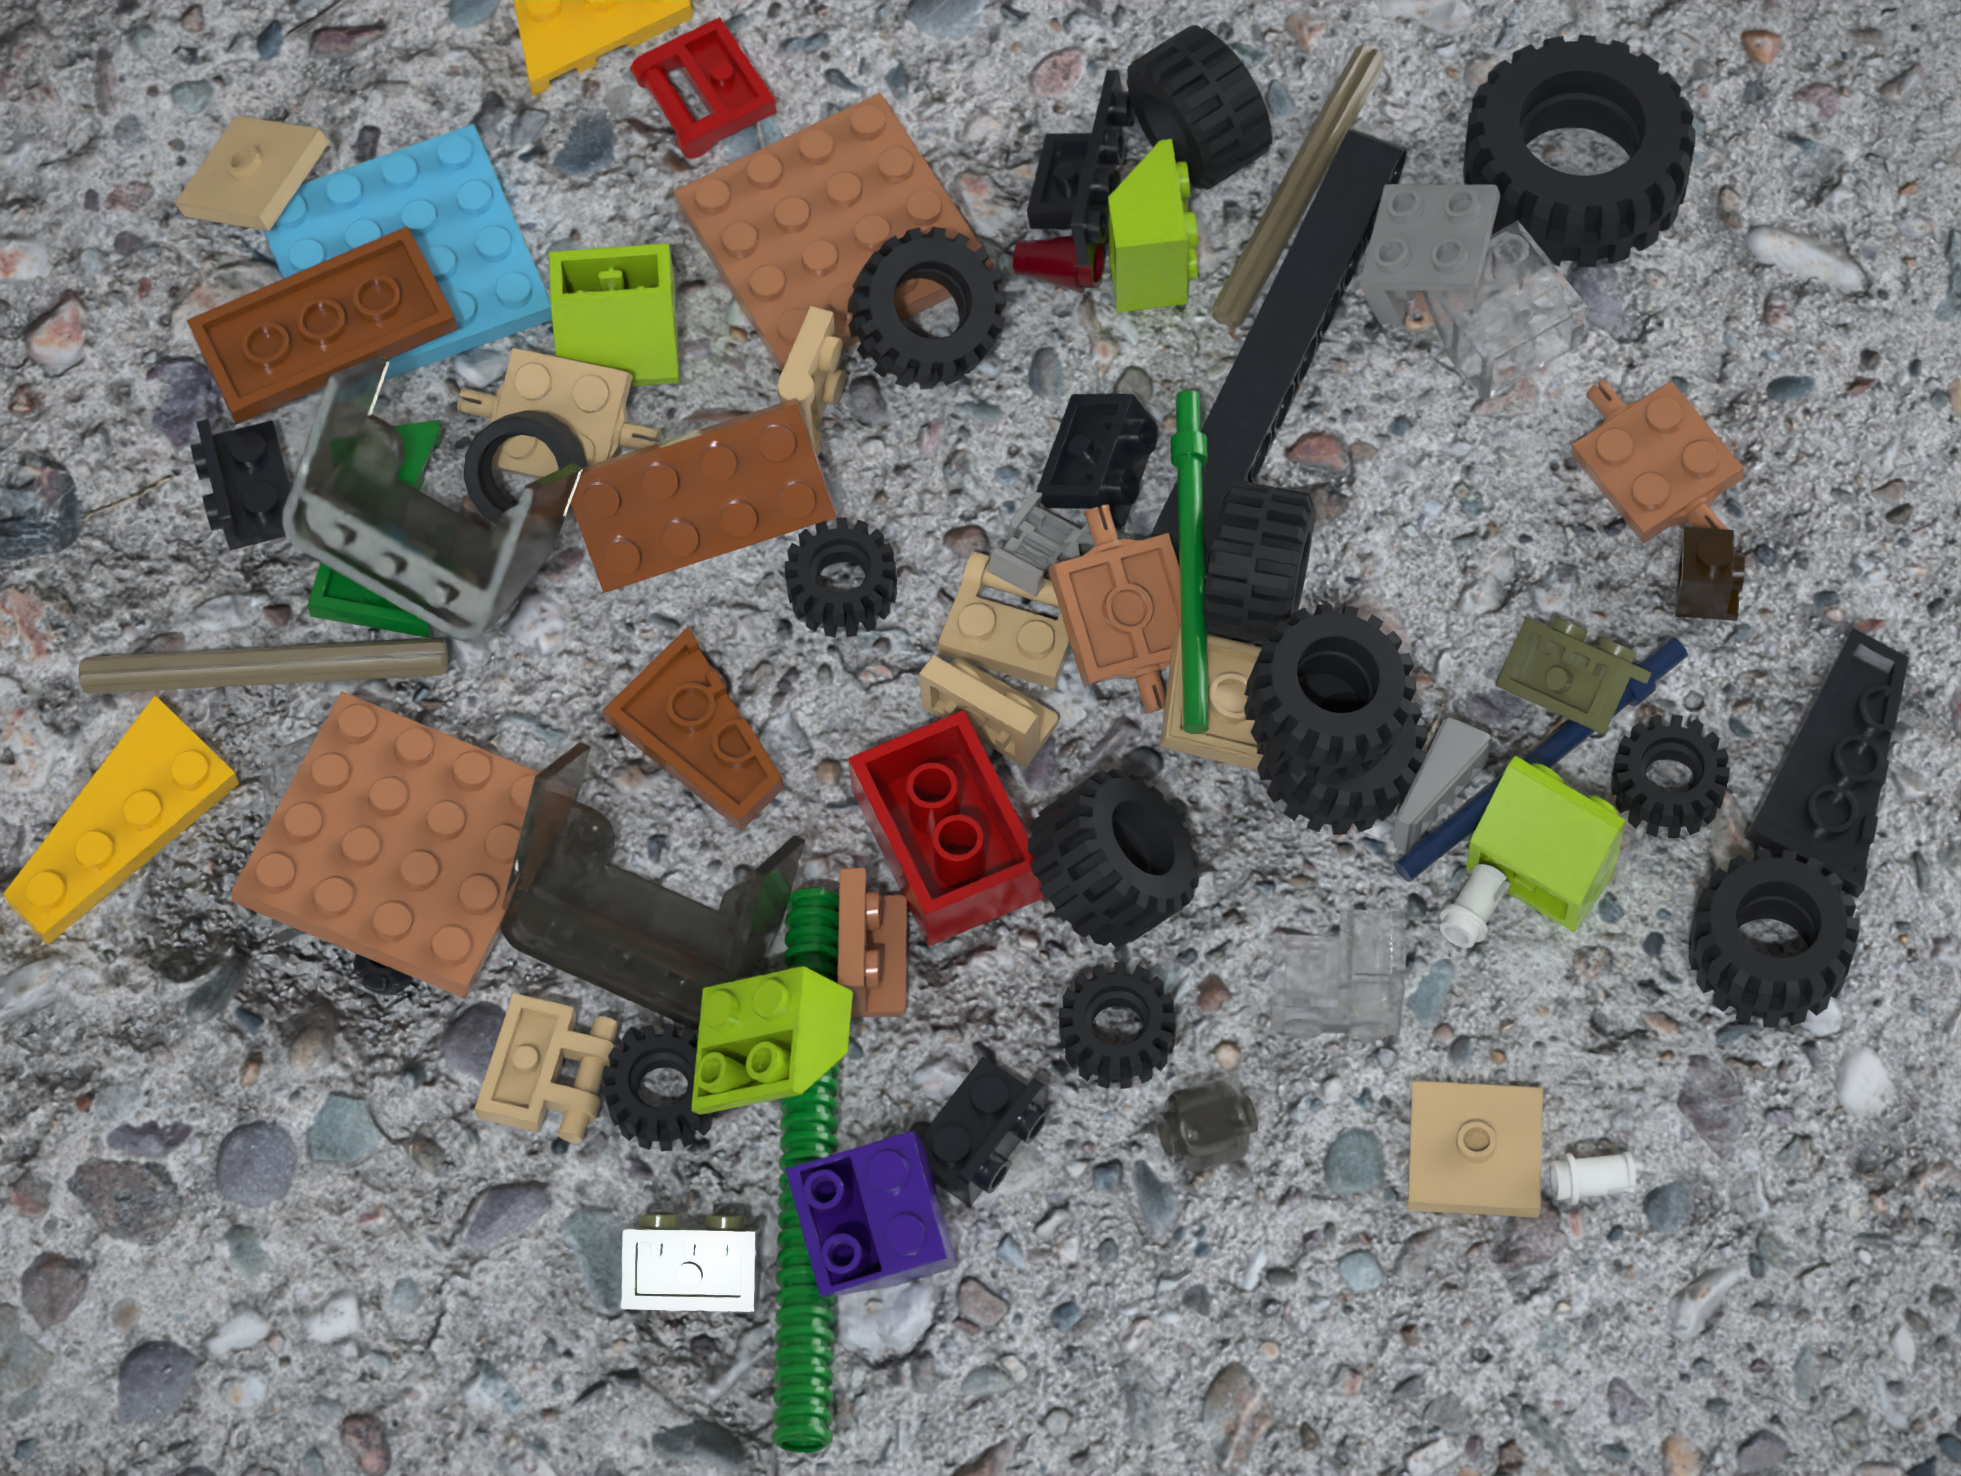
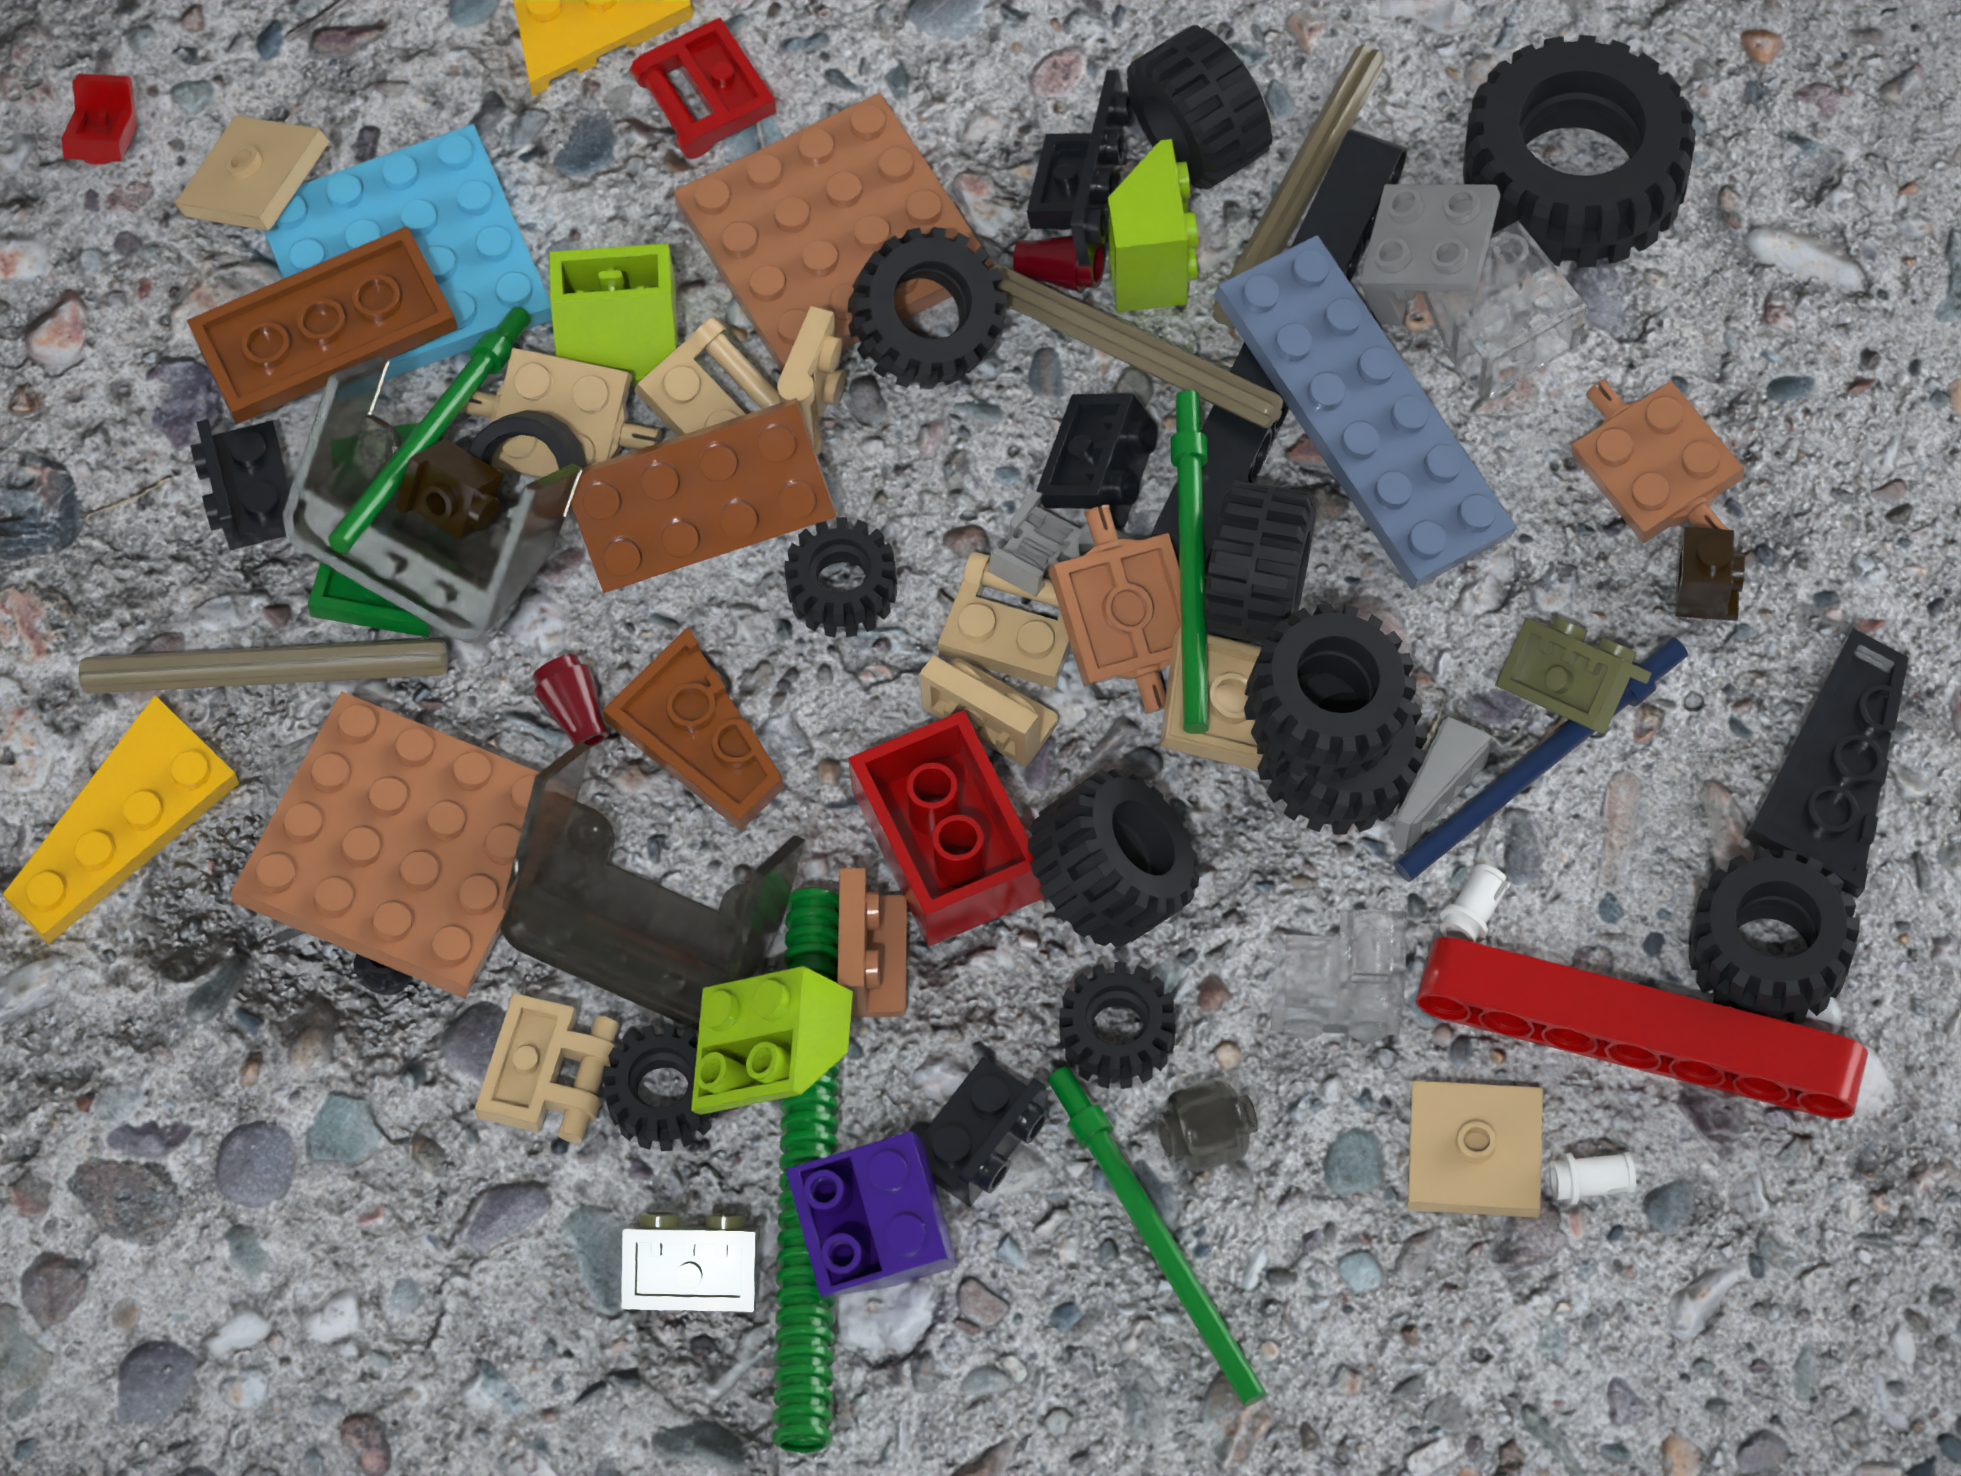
lime slope [1466,756,1626,933] -> none
black tyre [1611,714,1730,839] -> none
none -> red bracket [61,73,137,165]
none -> green bar [328,307,531,553]
none -> dark brown brick [396,439,503,540]
none -> dark red cone [532,654,609,751]
none -> tan plate [634,316,780,436]
none -> dark tan axle [989,264,1283,428]
none -> green bar [1047,1066,1267,1407]
none -> sand blue plate [1213,235,1517,590]
none -> red beam [1415,937,1868,1119]

